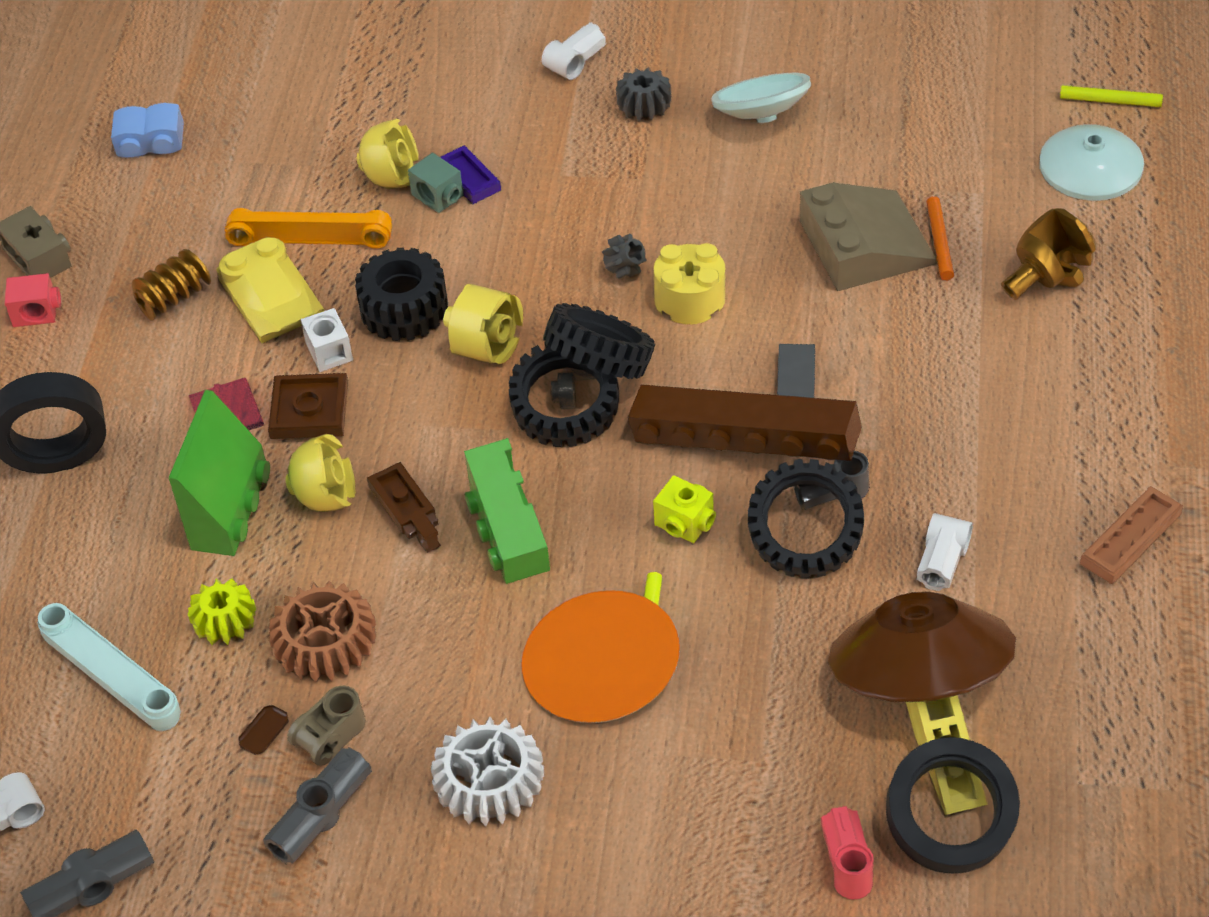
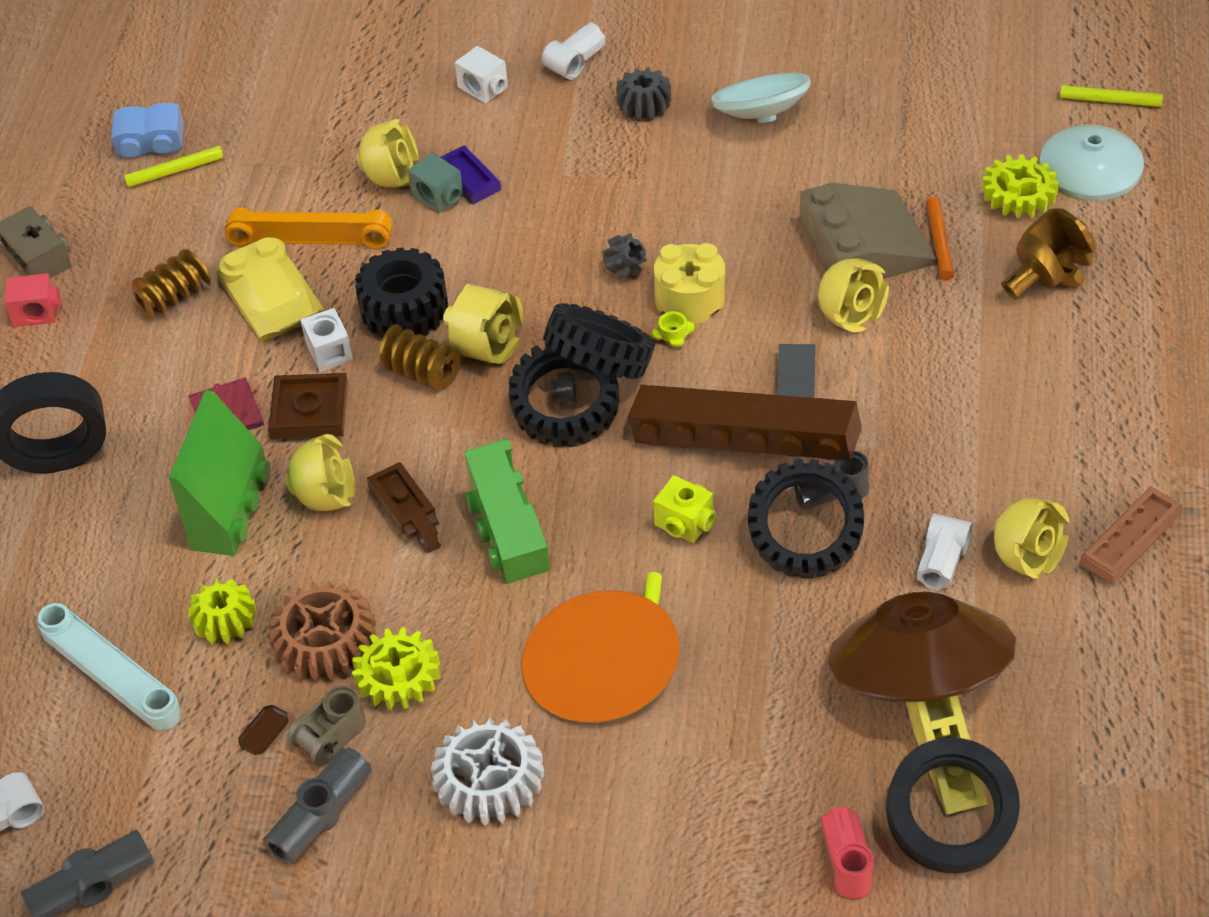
none -> neon yellow piece [124,146,224,188]
none -> neon yellow gear [352,627,441,710]
none -> pearl gold piece [379,324,461,391]
none -> white brick [455,46,508,103]
none -> neon yellow plate [652,311,694,347]
none -> light yellow cylinder [818,258,889,333]
none -> neon yellow gear [982,154,1059,218]
none -> light yellow cylinder [994,497,1069,579]

